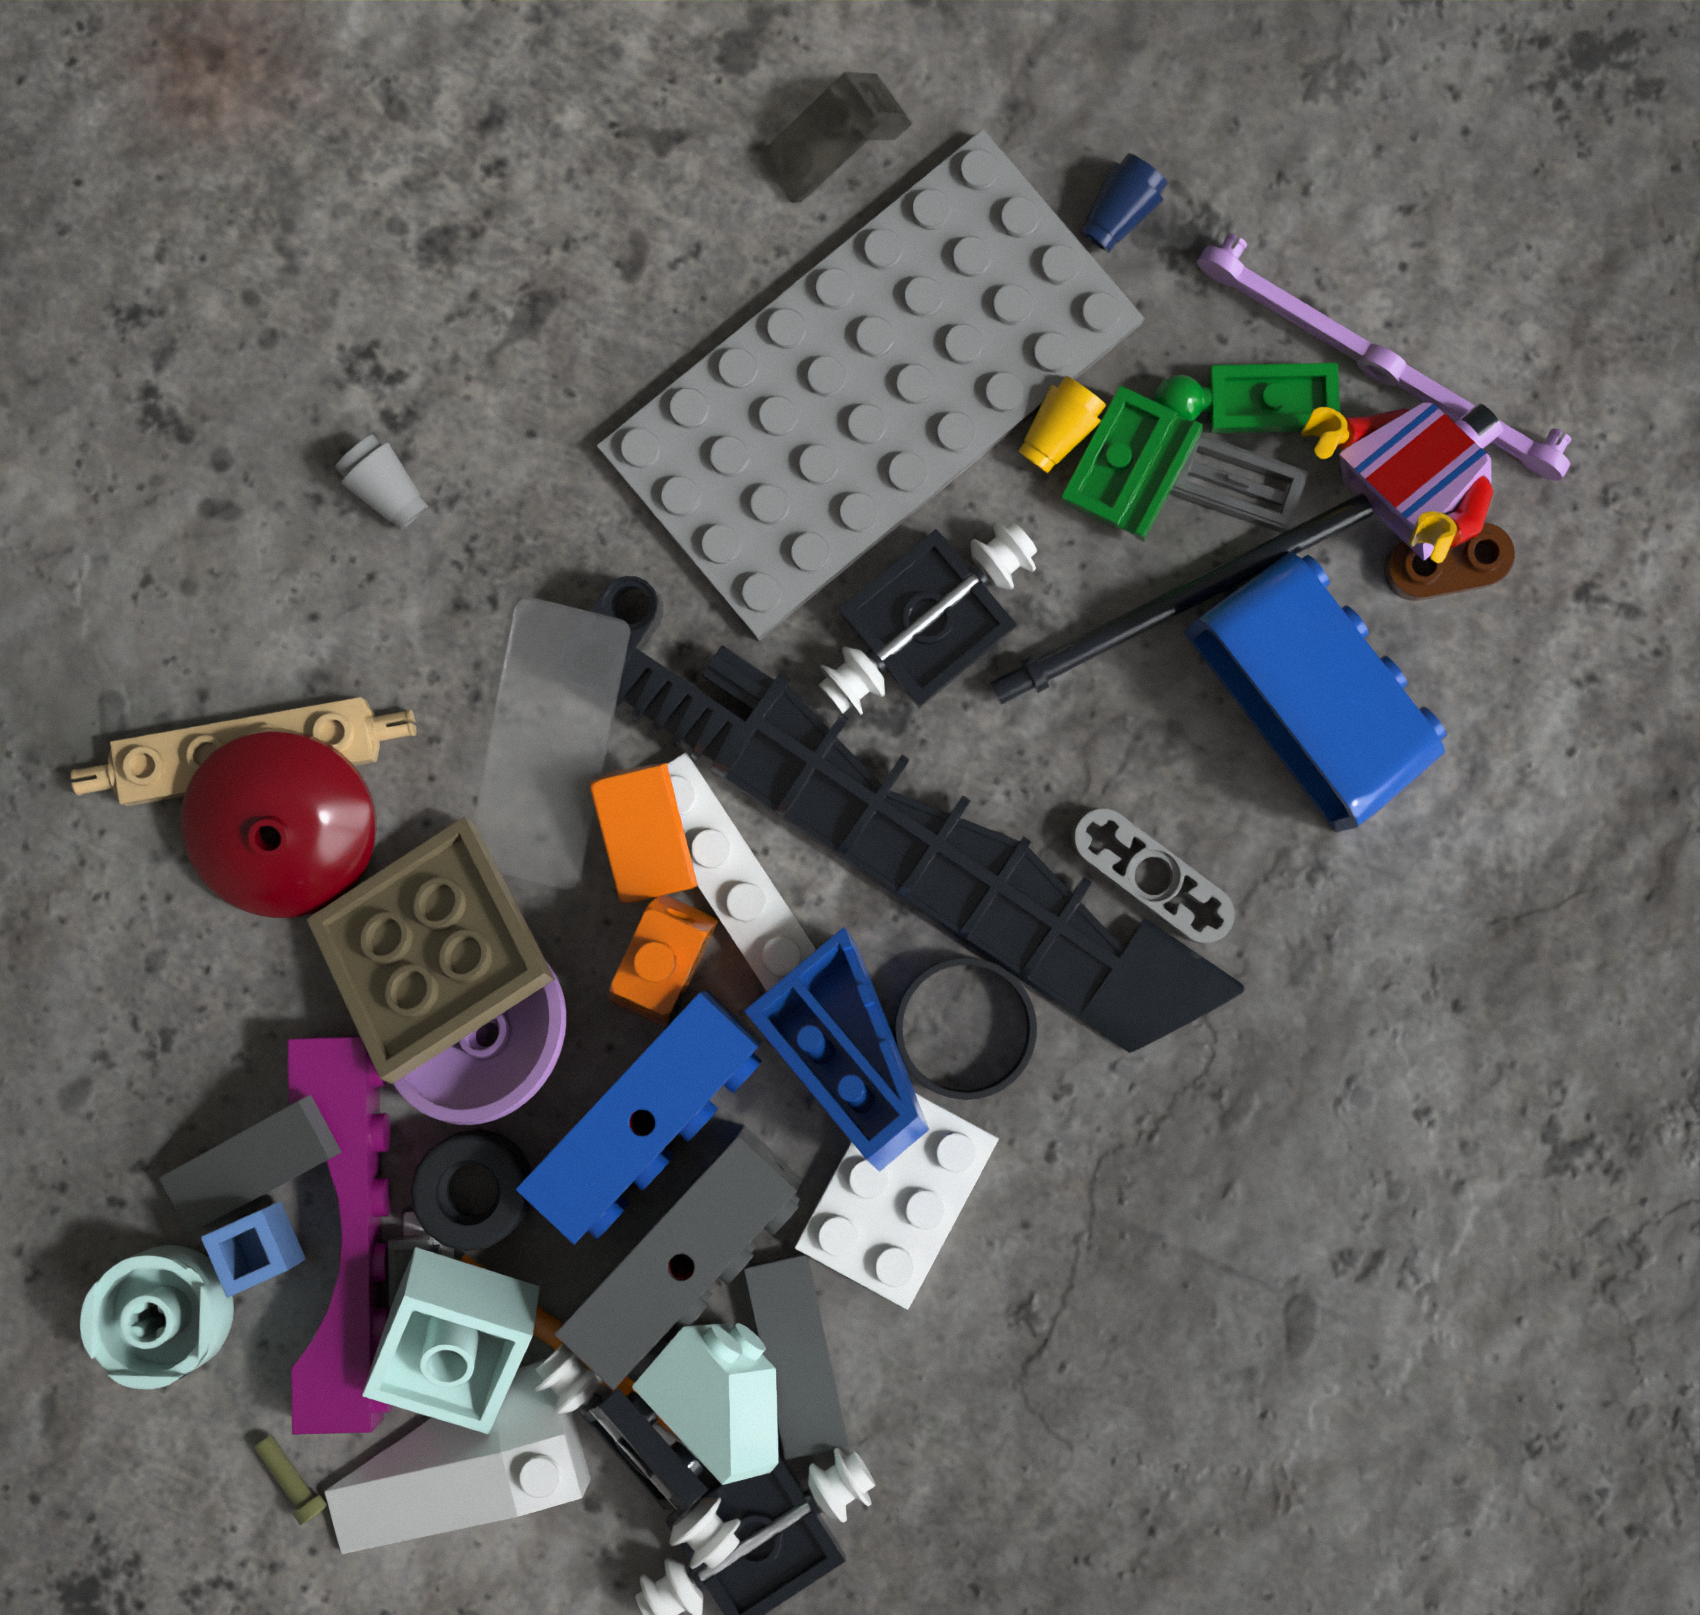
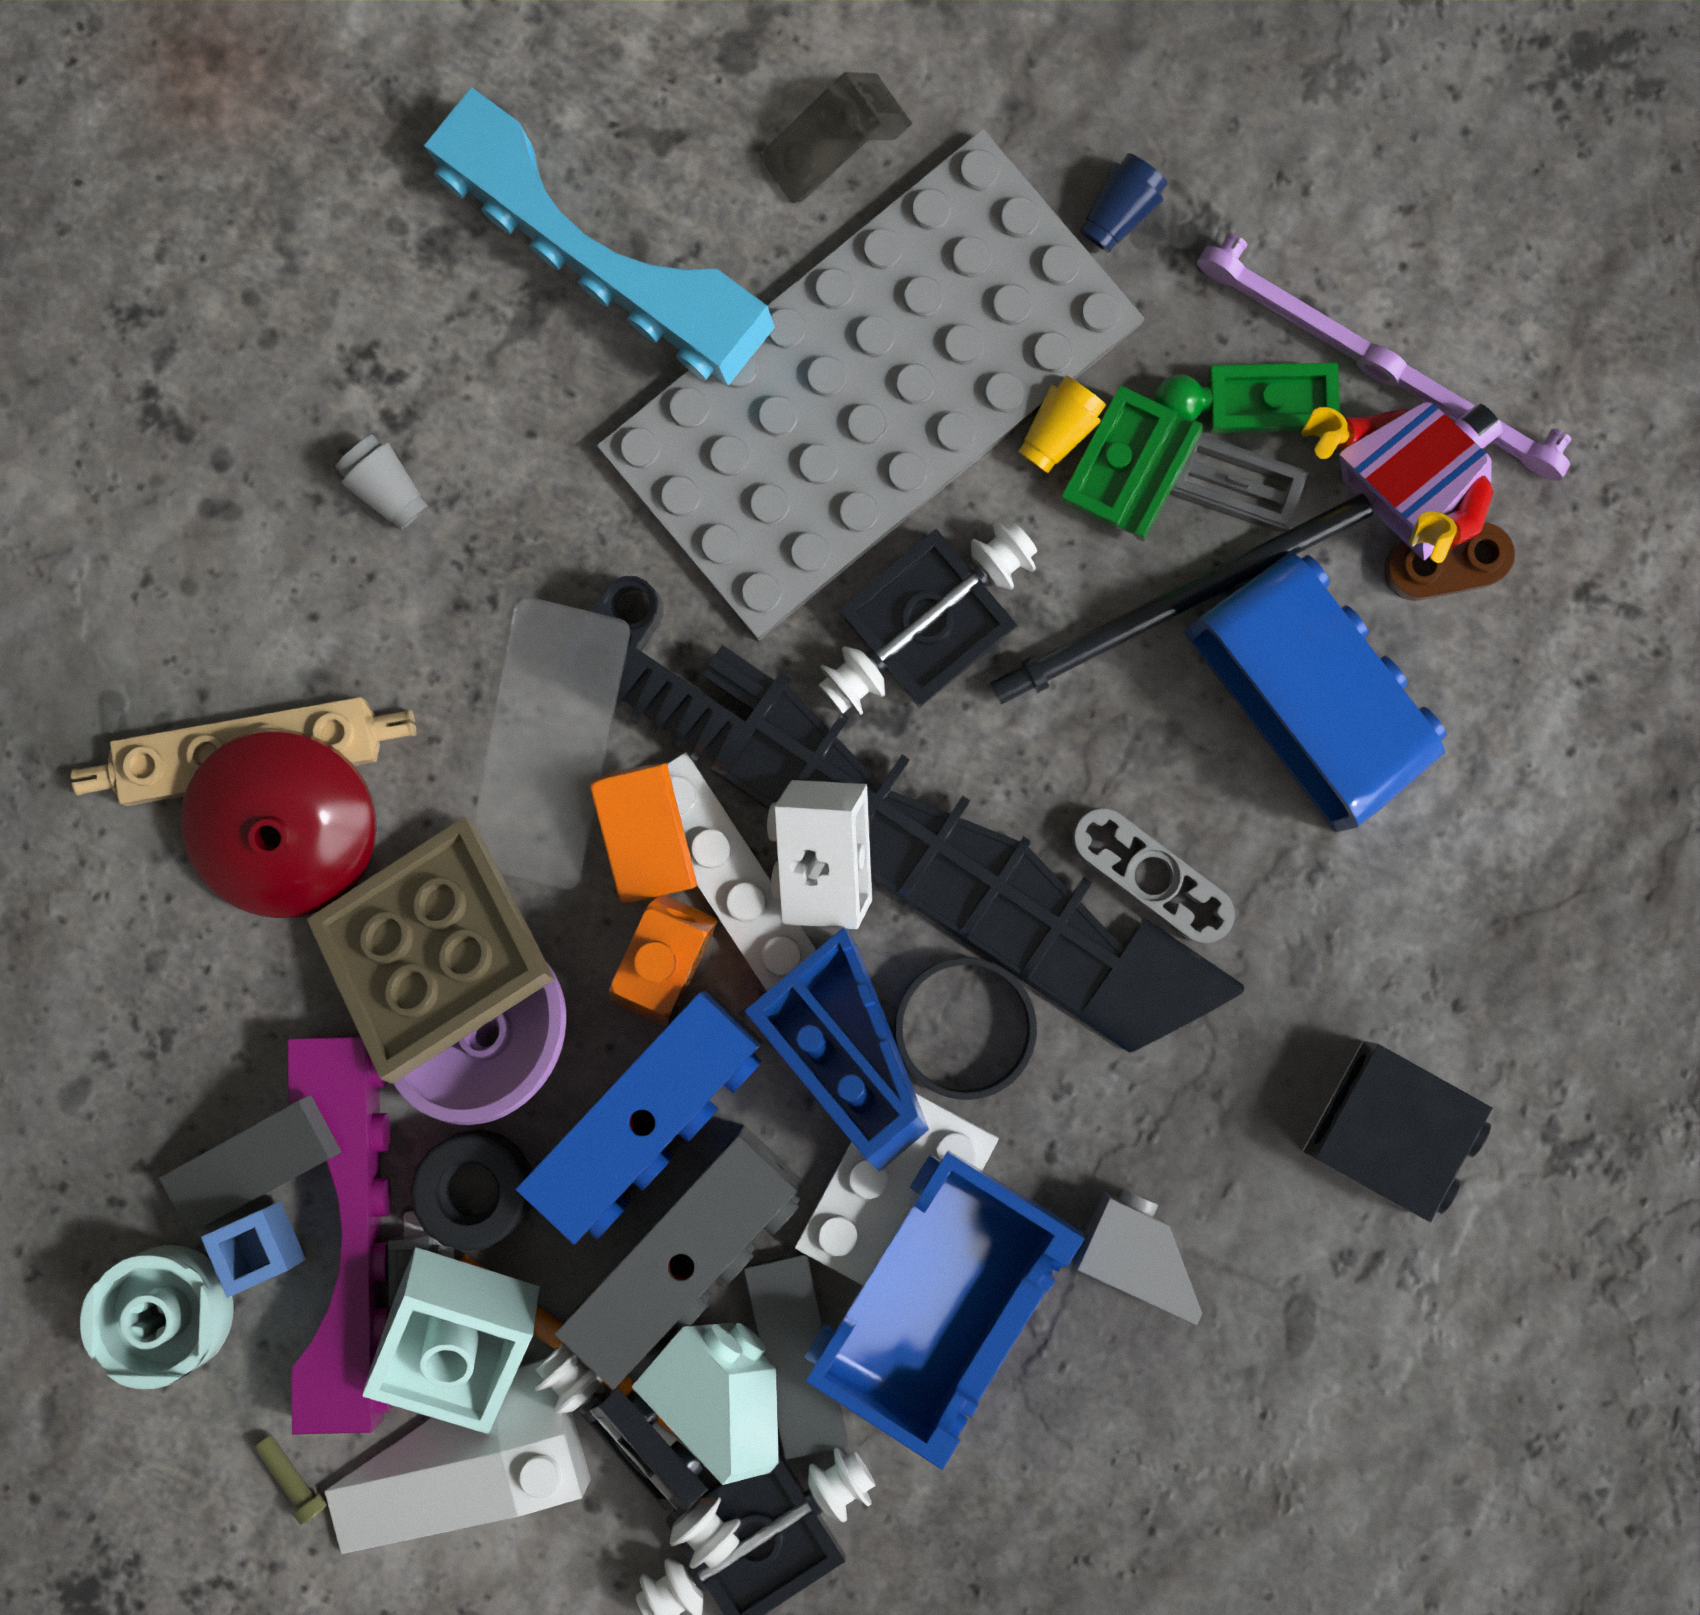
none -> medium azure arch [424,87,775,386]
none -> white brick [767,780,872,929]
none -> blue windscreen [804,1150,1084,1470]
none -> light grey slope [1072,1188,1202,1325]
none -> black piece [1302,1040,1493,1223]

